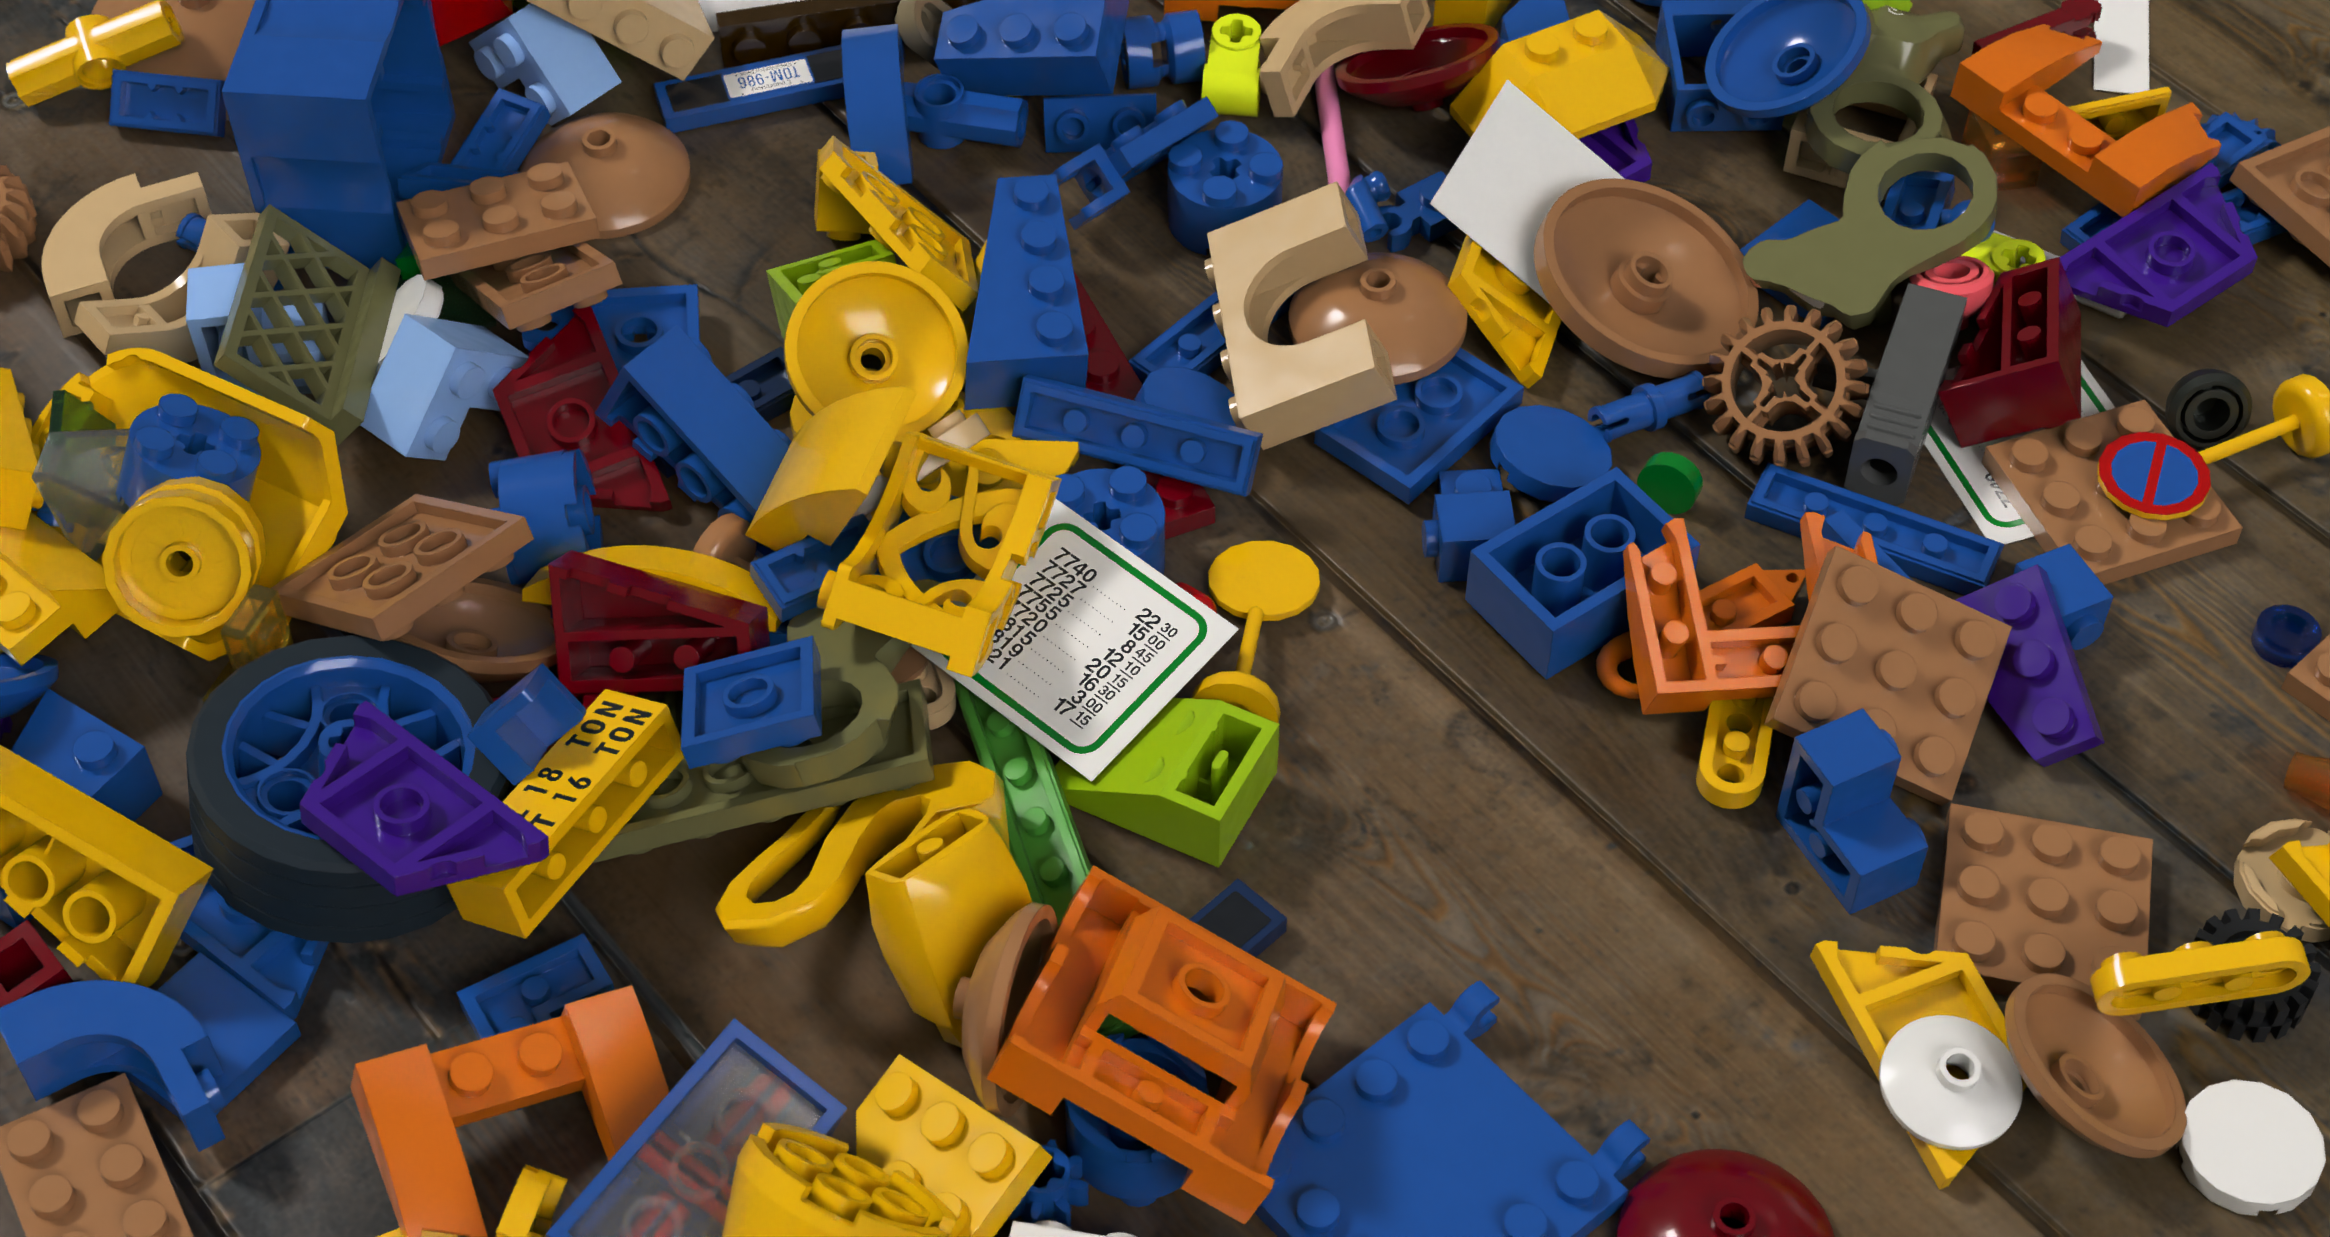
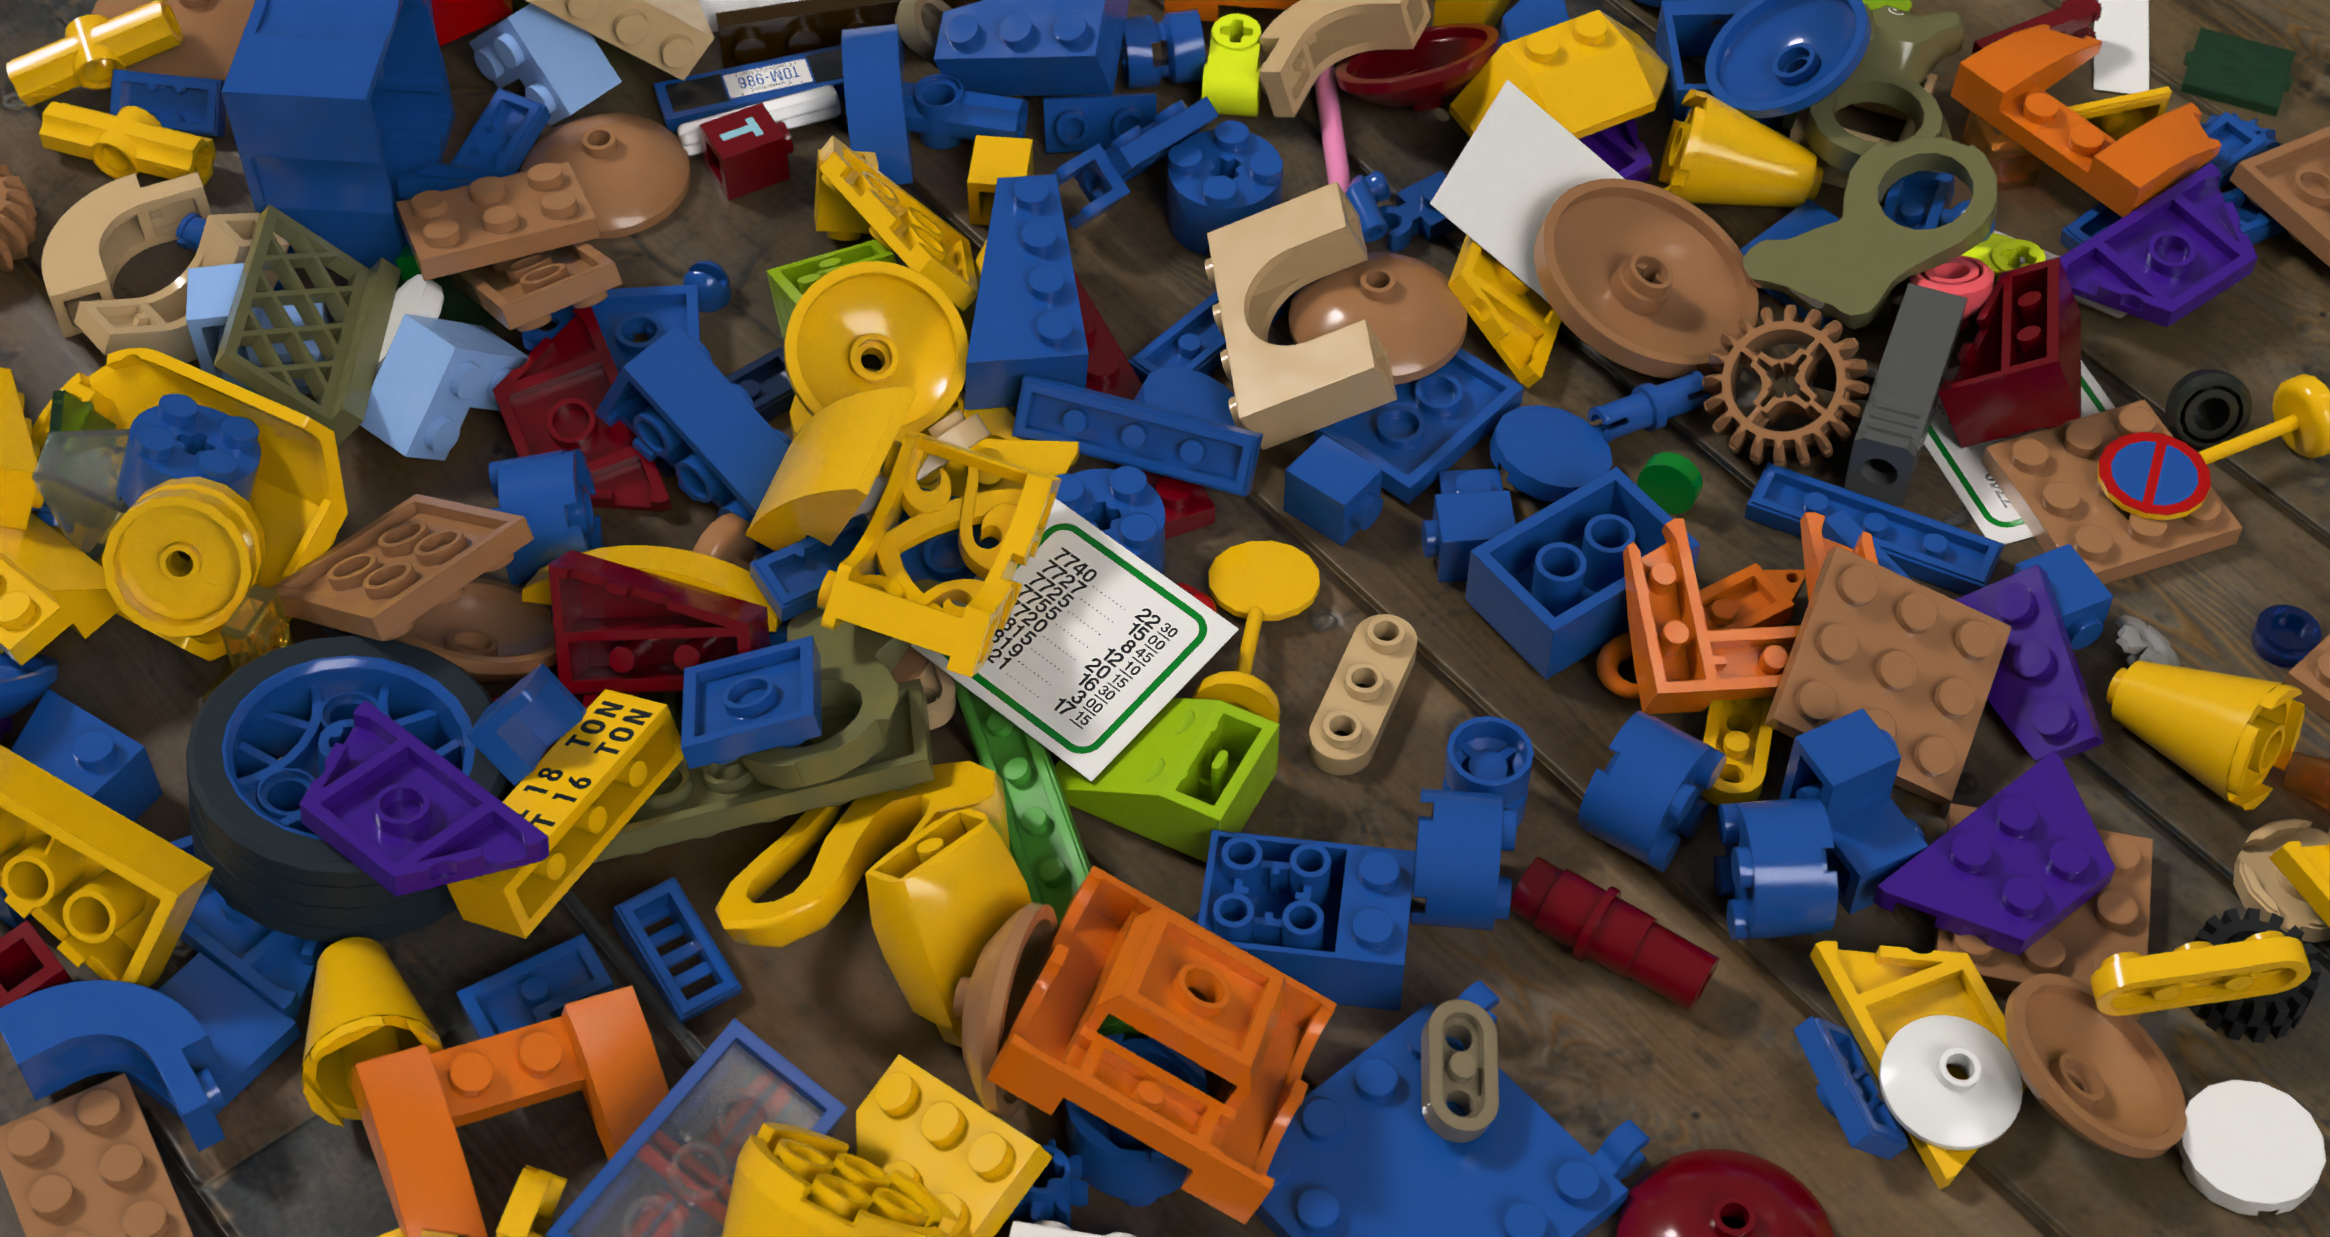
none -> yellow piece [38,101,217,186]
none -> yellow cone [301,937,445,1127]
none -> blue slope [612,877,742,1024]
none -> white axle [677,85,841,157]
none -> blue hinge [683,260,731,312]
none -> dark red brick [700,103,794,201]
none -> yellow brick [967,135,1034,226]
none -> blue slope [1198,830,1416,1011]
none -> blue brick [1283,434,1383,546]
none -> tan plate [1308,614,1417,775]
none -> blue brick [1410,788,1517,931]
none -> dark tan plate [1421,999,1499,1143]
none -> blue wheel [1442,716,1534,828]
none -> dark red piece [1510,856,1720,1012]
none -> blue brick [1578,711,1727,872]
none -> yellow cone [1658,89,1824,208]
none -> blue brick [1713,798,1838,941]
none -> blue plate [1793,1016,1909,1160]
none -> dark purple wing [1873,751,2116,956]
none -> yellow cone [2107,660,2305,811]
none -> light grey plant [2114,615,2181,667]
none -> clear green piece [2180,27,2296,116]

